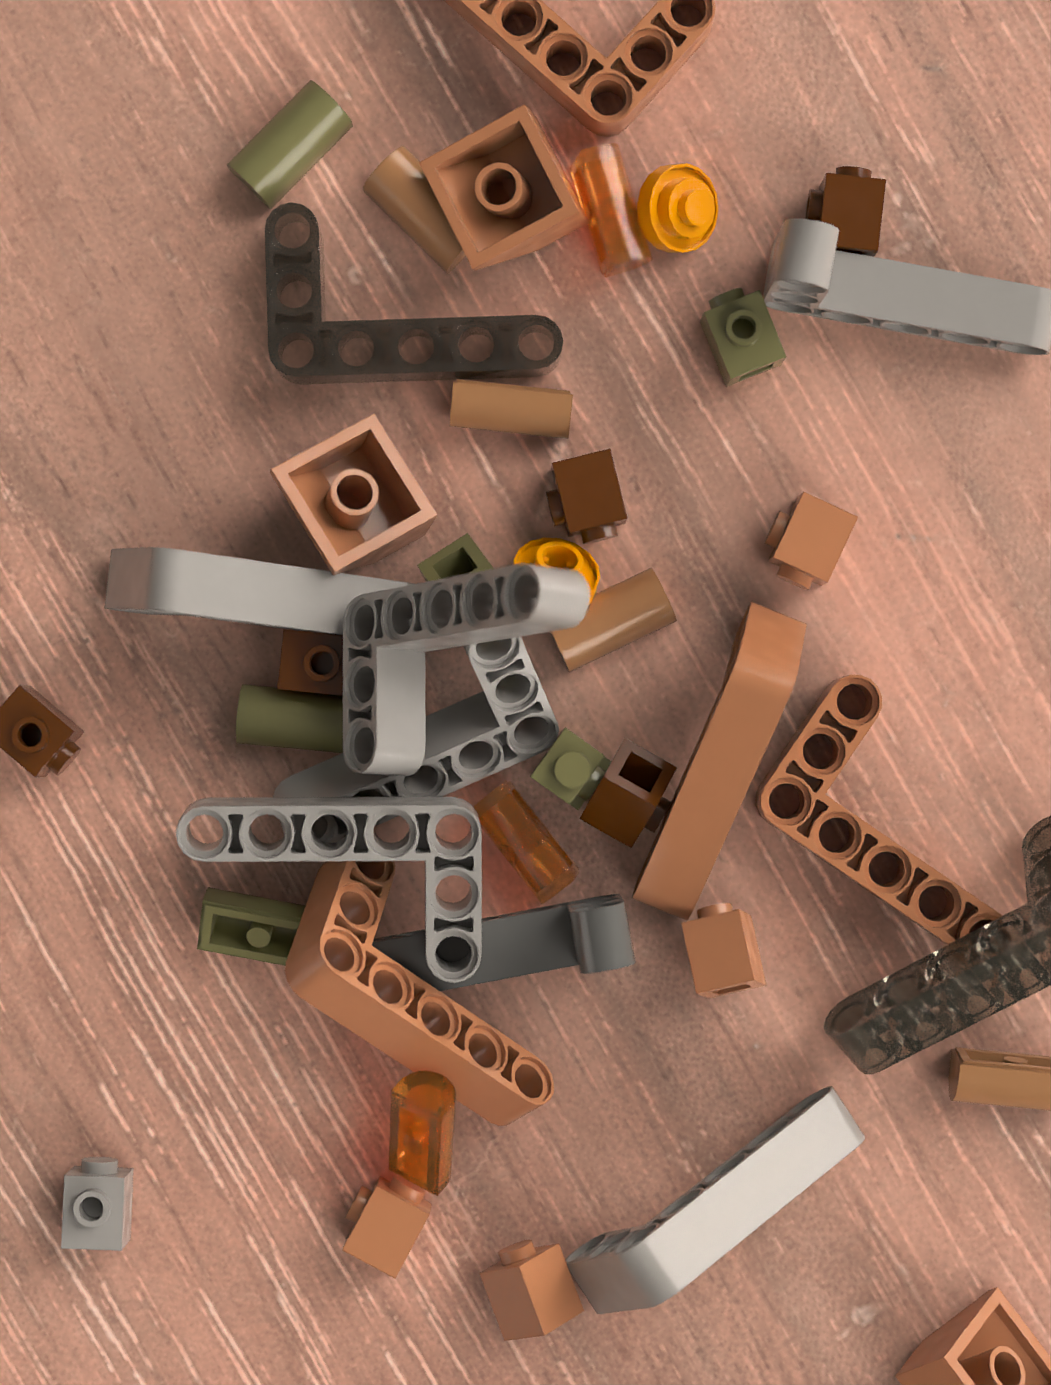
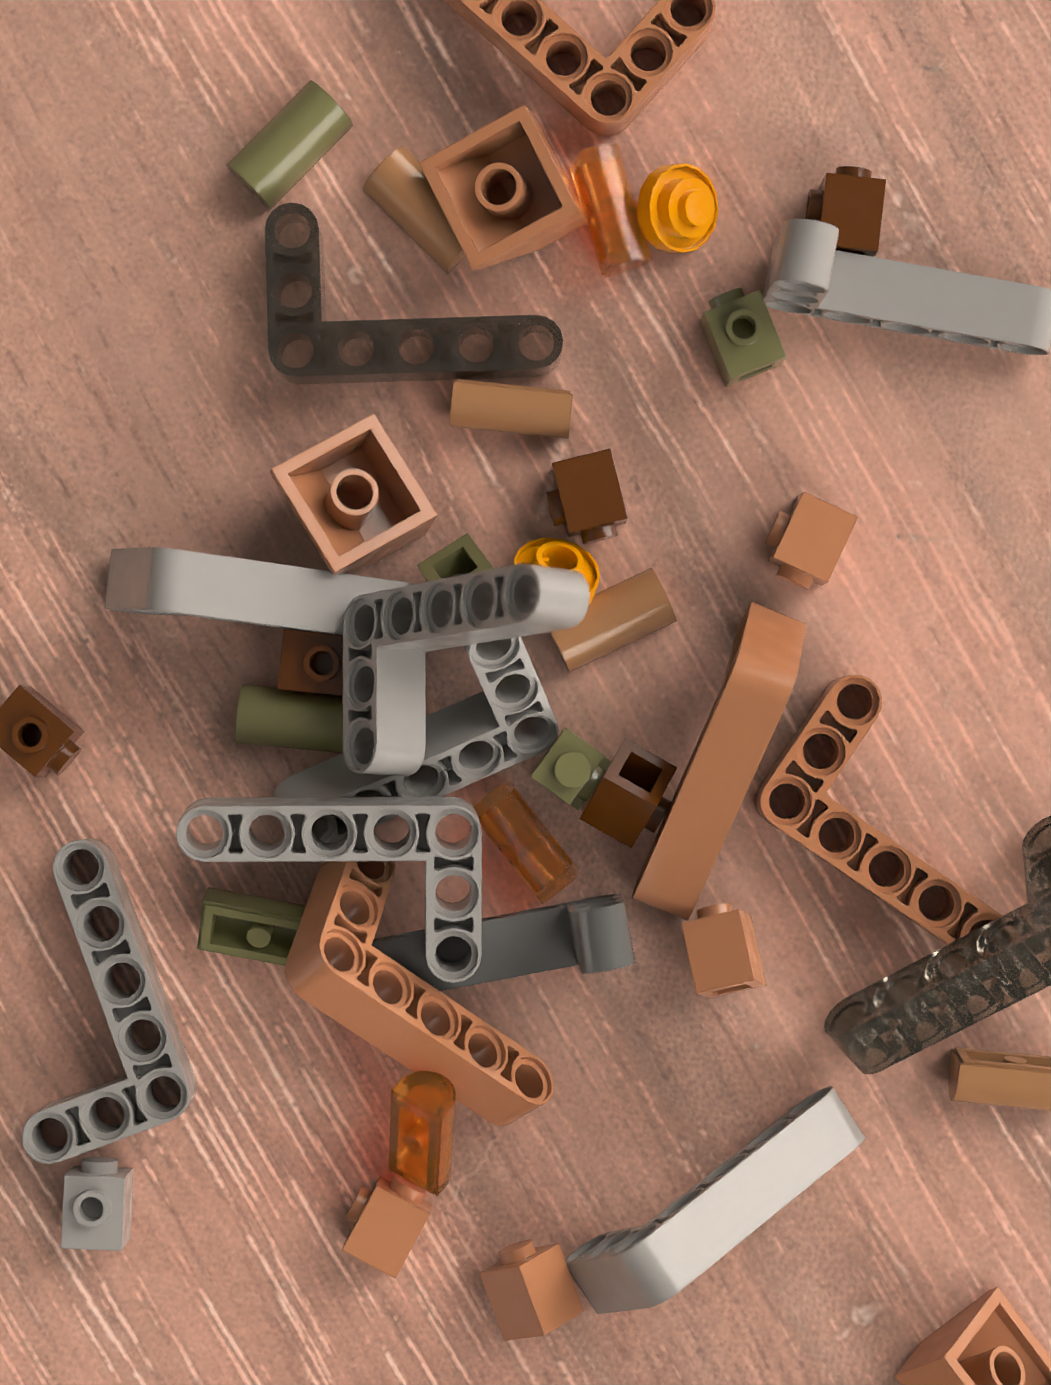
none -> light grey beam [22,838,197,1164]

